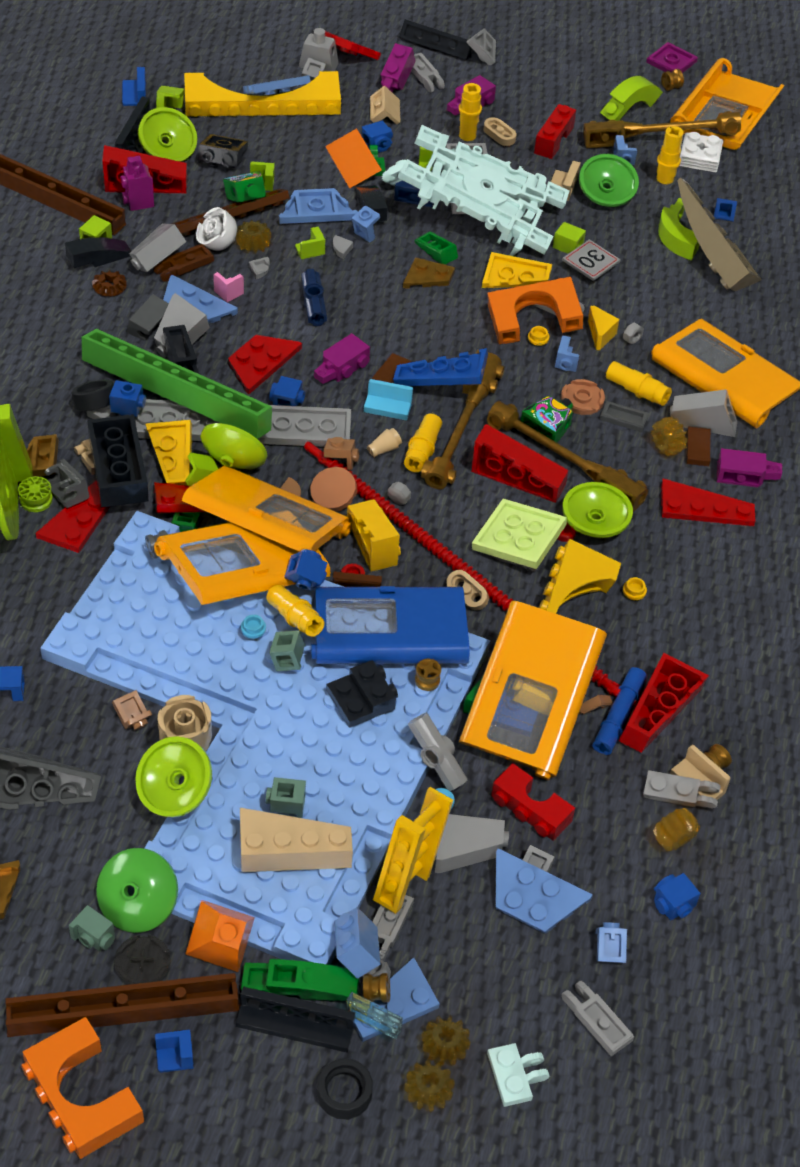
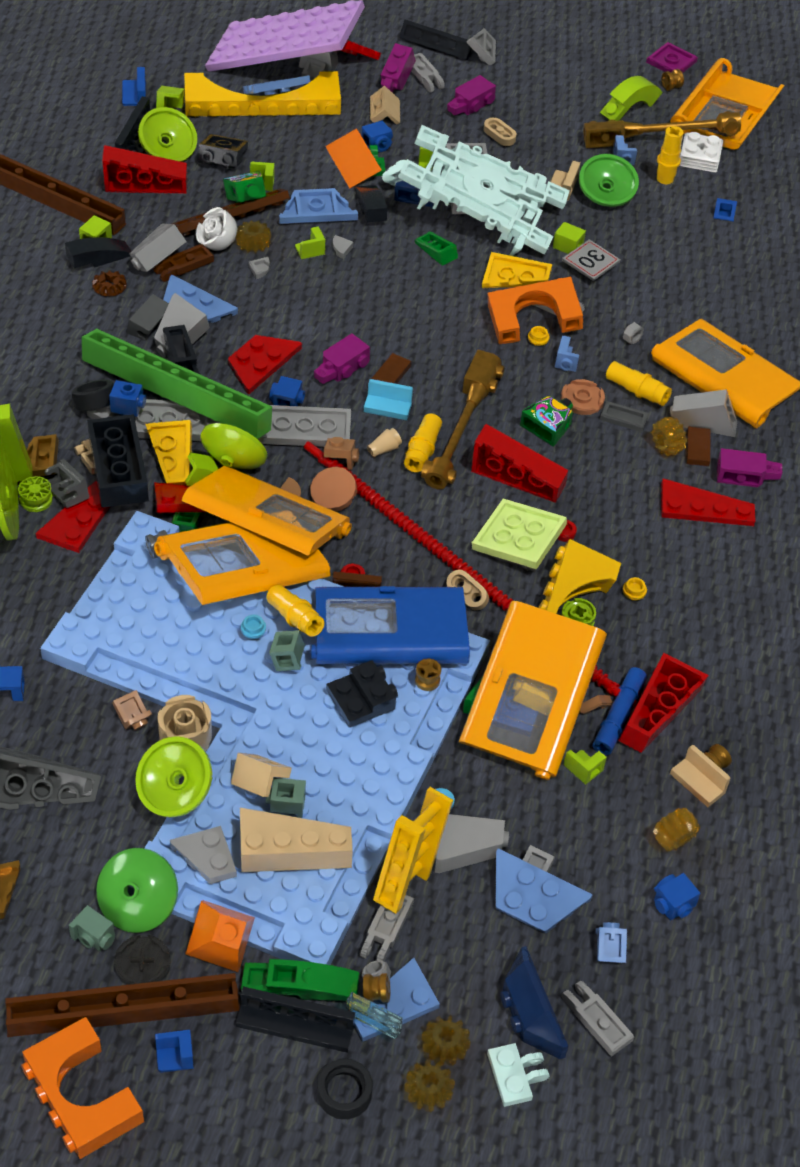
magenta hinge [121,156,154,211] -> none
bright pink panel [213,272,244,302] -> none
blue brick [284,549,327,590] -> none
dark blue piece [301,269,327,326] -> none
medium blue brick [335,907,381,979] -> none
yellow wedge [347,499,401,572] -> none
medium blue bracket [352,206,380,243] -> none
light grey tile [387,482,411,505] -> none
blue wing [393,348,488,386] -> none
pearl gold wing [403,257,455,289] -> none
light grey piece [408,712,467,791] -> none
yellow piece [459,83,482,141] -> none
pearl gold bar [487,401,649,512] -> none
red arch [491,763,575,841] -> none
red arch [534,104,576,159] -> none
lime dish [562,482,633,538] -> none
yellow slope [588,306,619,350] -> none
light grey hinge [643,770,721,808] -> none
lime arch [658,198,700,260] -> none
dark tan wedge [677,177,762,292] -> none
none -> light grey wing [170,826,237,884]
none -> lavender plate [205,0,365,71]
none -> tan panel [231,753,292,797]
none -> dark blue wedge [500,946,568,1059]
none -> lime wheel [561,598,596,626]
none -> lime panel [563,750,607,785]

